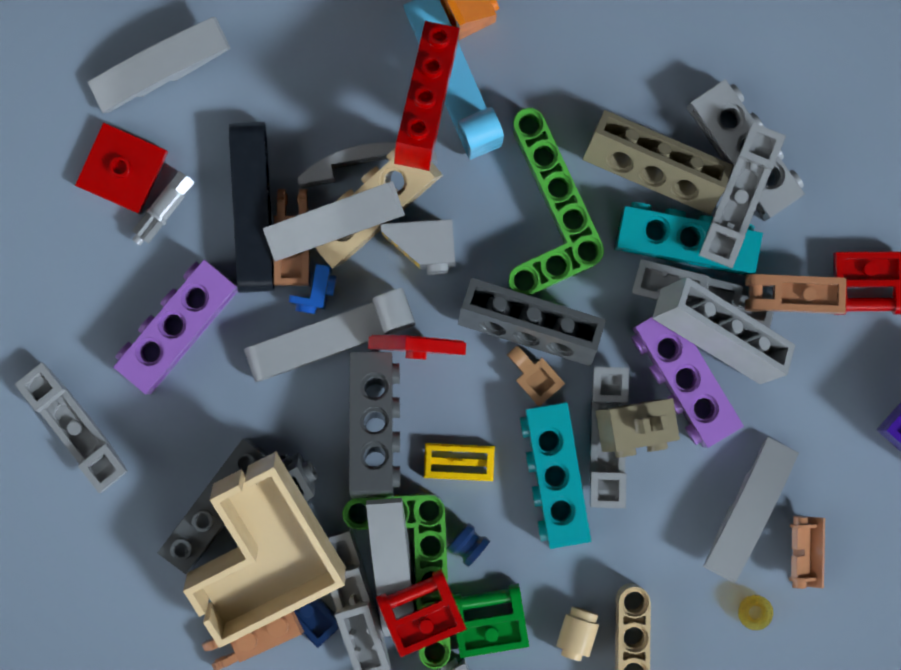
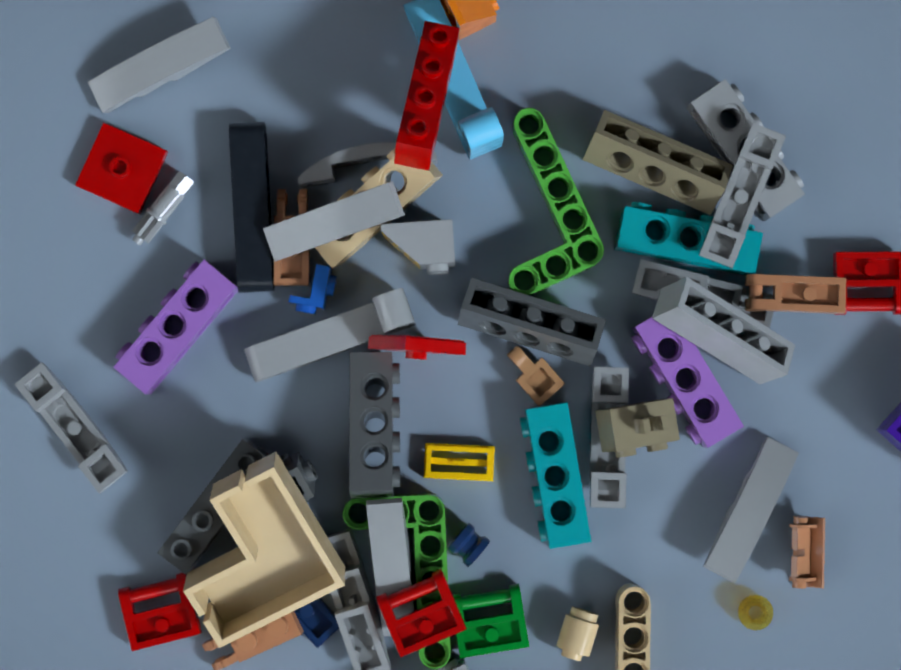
none -> red plate [118,572,202,651]

